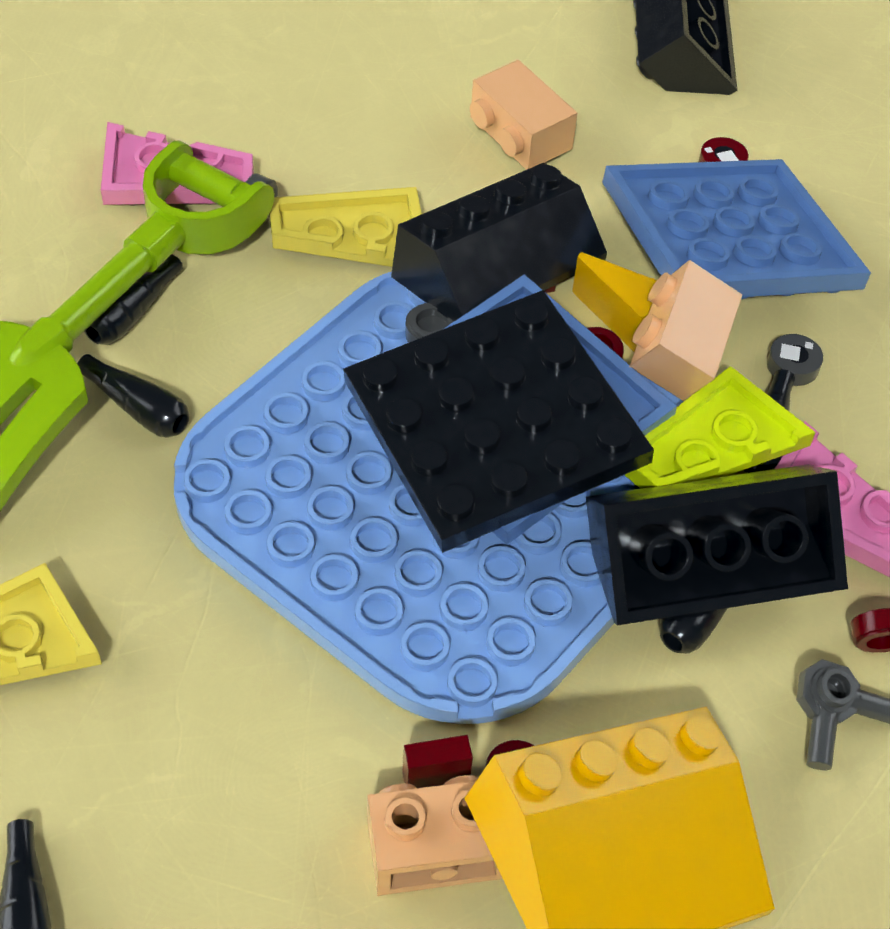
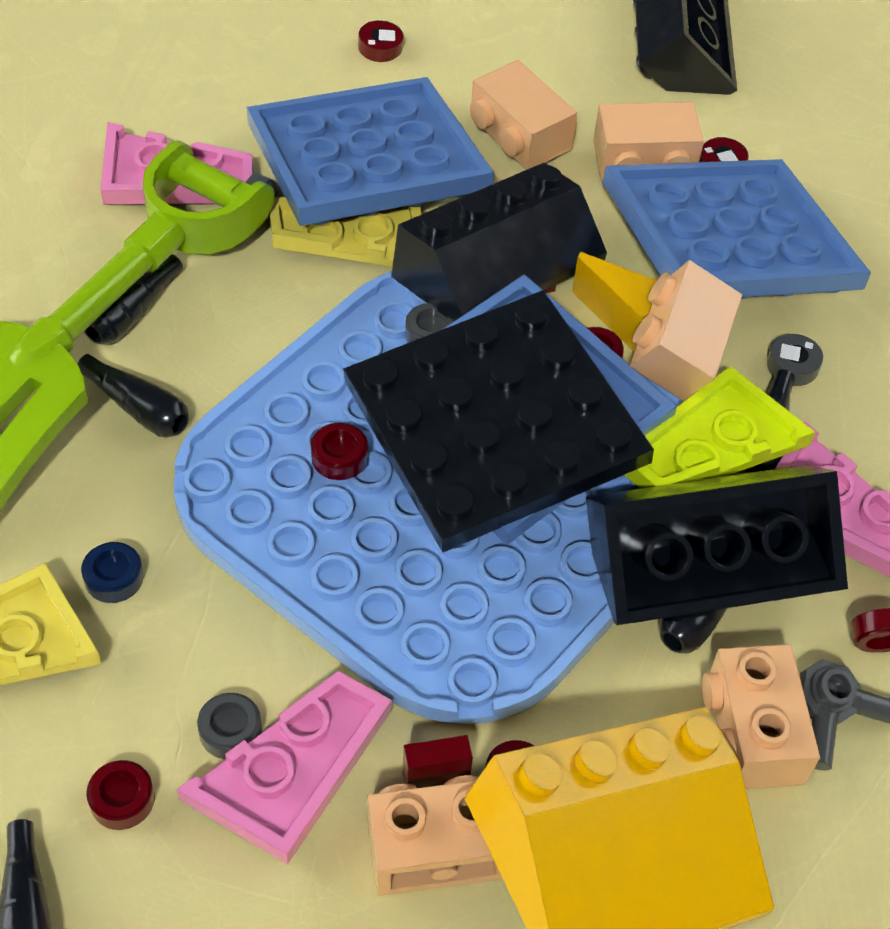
none -> dark blue tile [81,542,144,603]
none -> dark red tile [86,760,155,830]
none -> bright pink wing [177,671,392,865]
none -> dark grey tile [197,693,262,759]
none -> medium blue plate [247,77,494,226]
none -> dark red tile [311,423,368,480]
none -> dark red tile [358,20,404,62]
none -> light nougat brick [593,102,704,180]
none -> light nougat brick [702,644,820,789]

